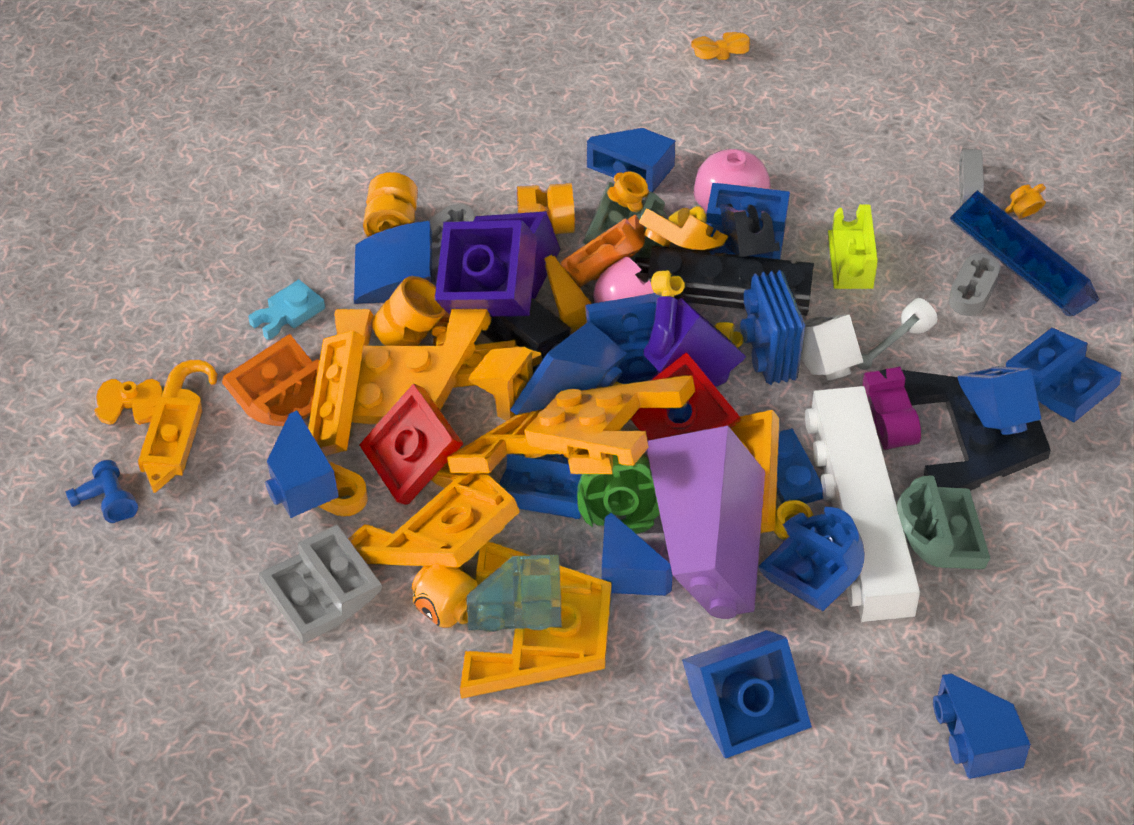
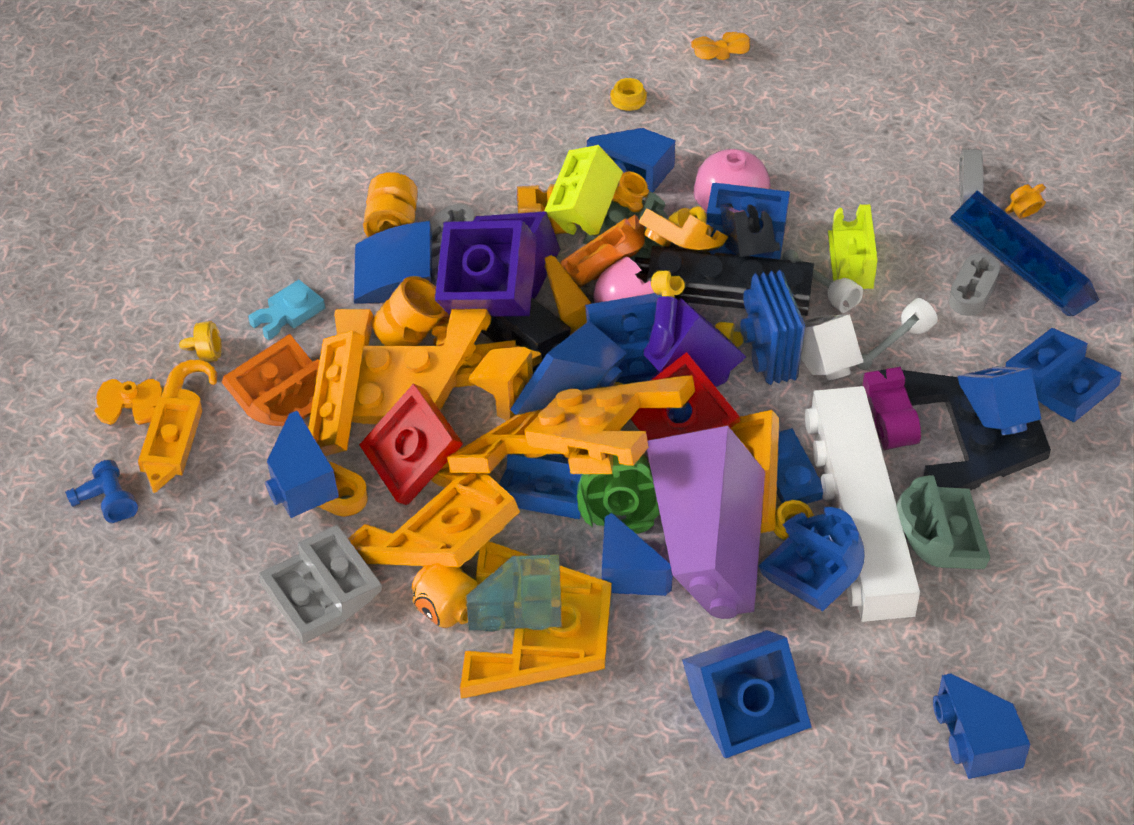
none -> yellow tile [179,321,222,362]
none -> neon yellow hinge [544,145,623,236]
none -> yellow plate [610,78,647,111]
none -> white hinge [783,249,863,313]

